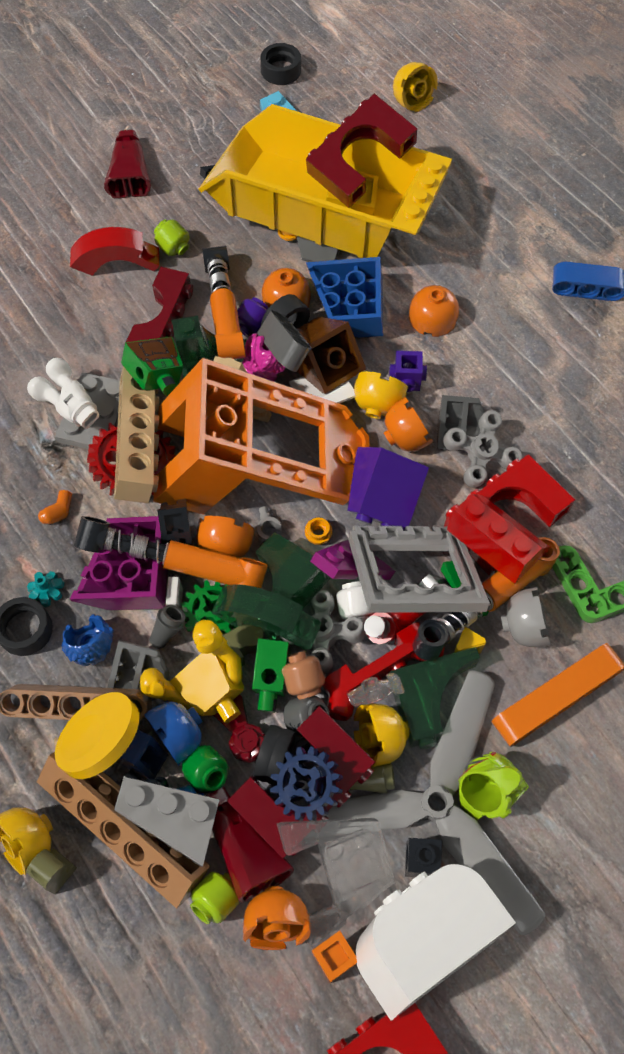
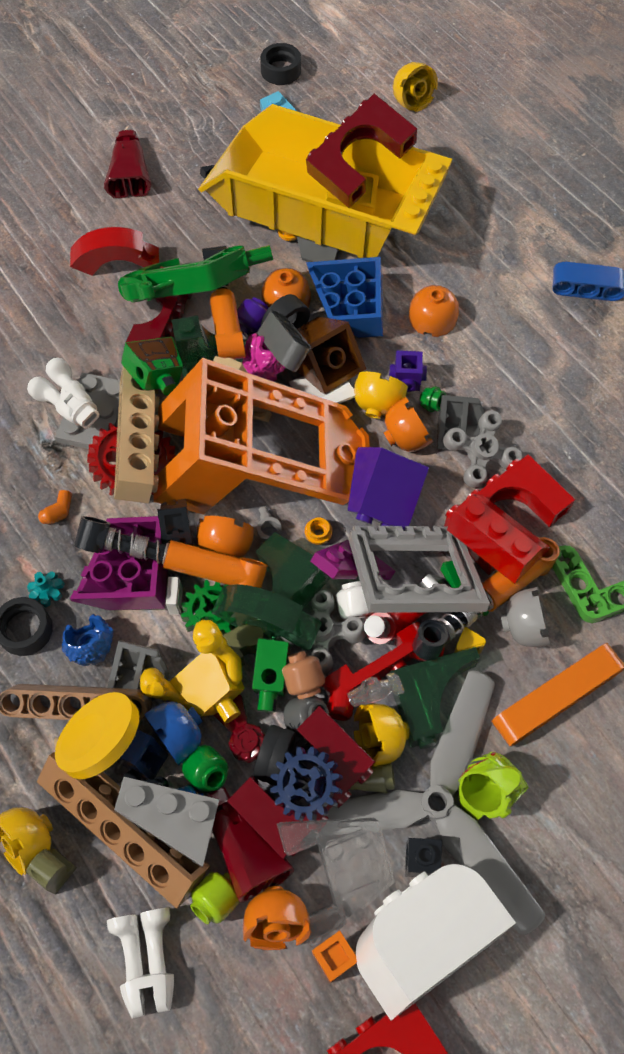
dark grey cone [149,605,185,648] -> none
lime head [154,219,190,256] -> none
none -> white piece [107,907,174,1019]
none -> green piece [118,245,273,303]
none -> green plate [420,386,446,412]

